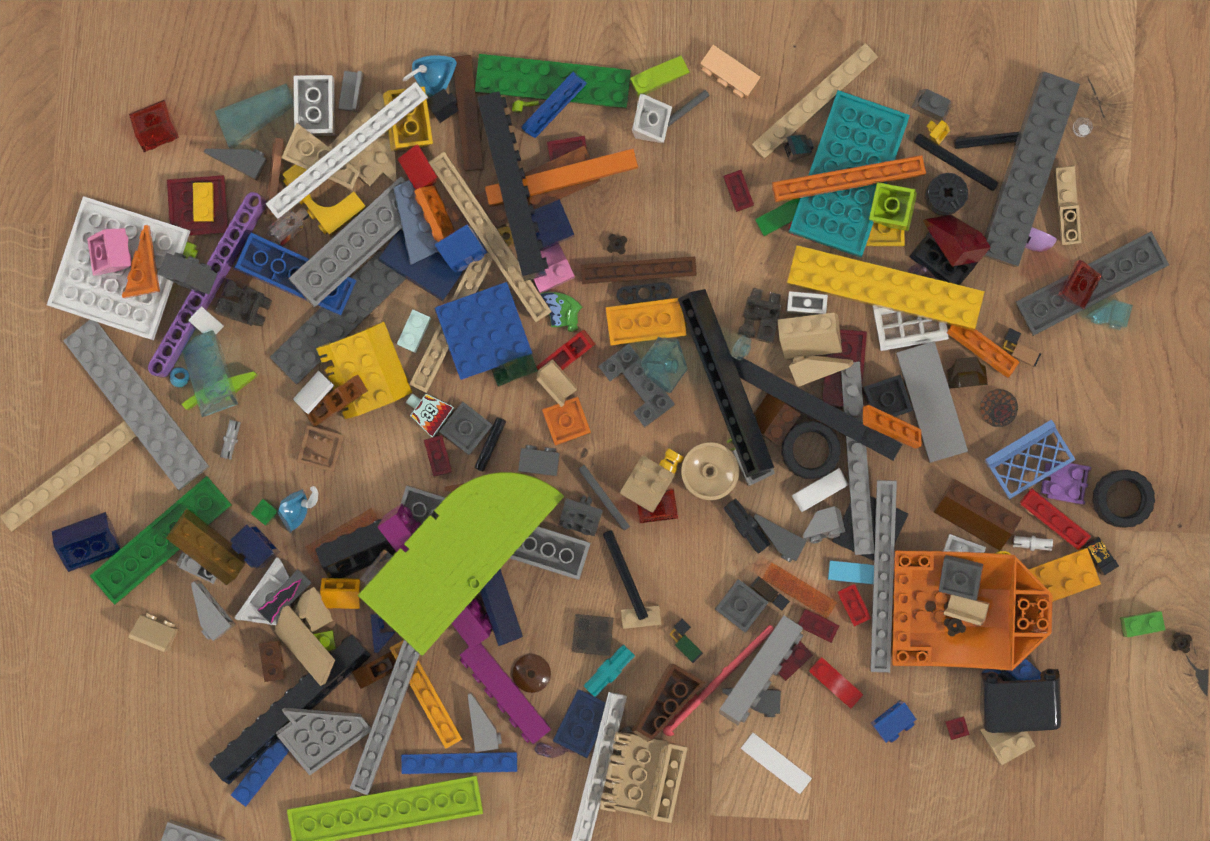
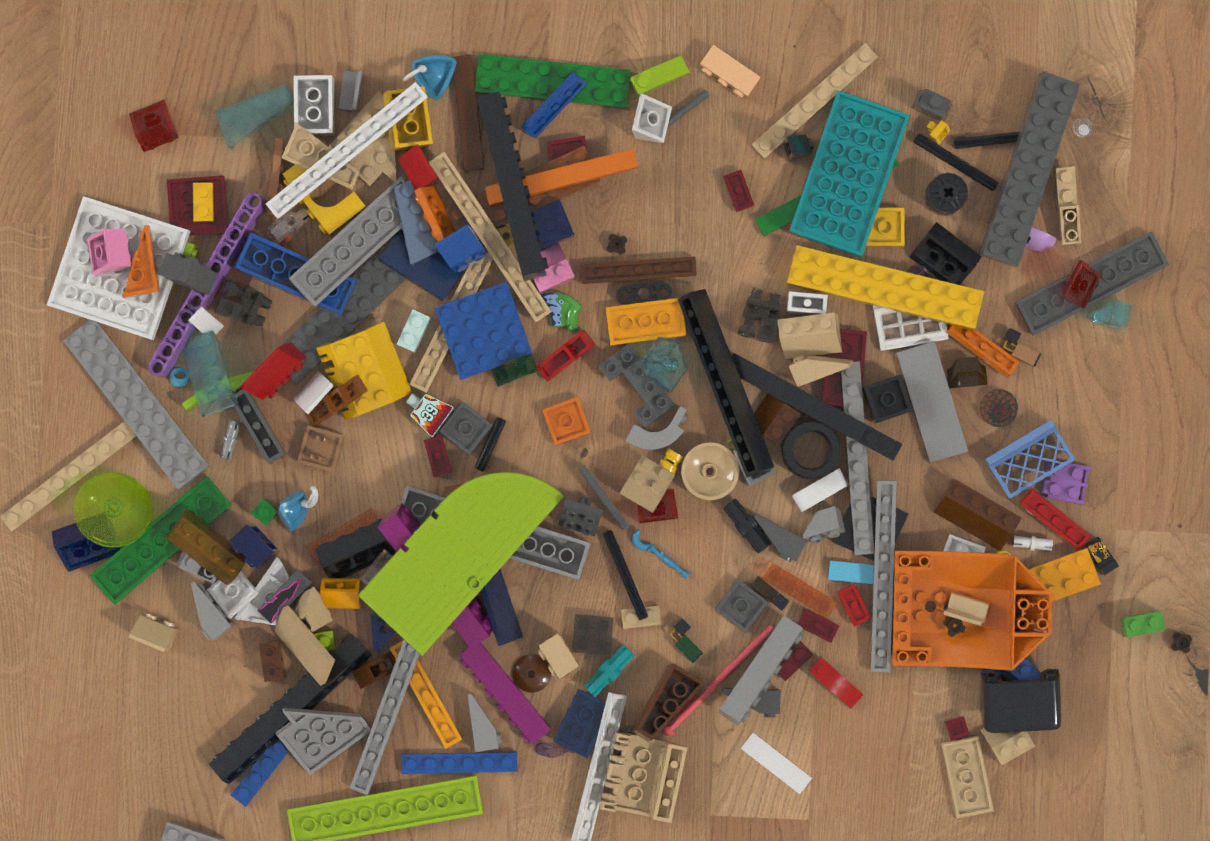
dark grey slope [204,149,268,180] -> none
black brick [427,88,459,123] -> none
lime hand [512,100,539,112] -> none
dark grey brick [518,445,560,476] -> none
tan panel [536,359,577,407] -> none
clear light blue wheel [731,335,752,360] -> none
orange tile [772,155,926,202] -> none
orange plate [863,405,921,449] -> none
lime slope [869,182,917,231] -> none
blue slope [871,700,917,743] -> none
dark red slope [923,215,991,266] -> none
dark grey plate [939,555,983,601] -> none
black tyre [1092,470,1155,528] -> none
none -> clear neon green dish [74,472,152,547]
none -> white tile [207,571,259,619]
none -> dark grey brick [229,389,287,464]
none -> red slope [240,342,307,400]
none -> tan brick [538,632,579,679]
none -> light grey arch [625,406,688,450]
none -> dark azure piece [632,529,690,579]
none -> tan tile [940,735,994,819]

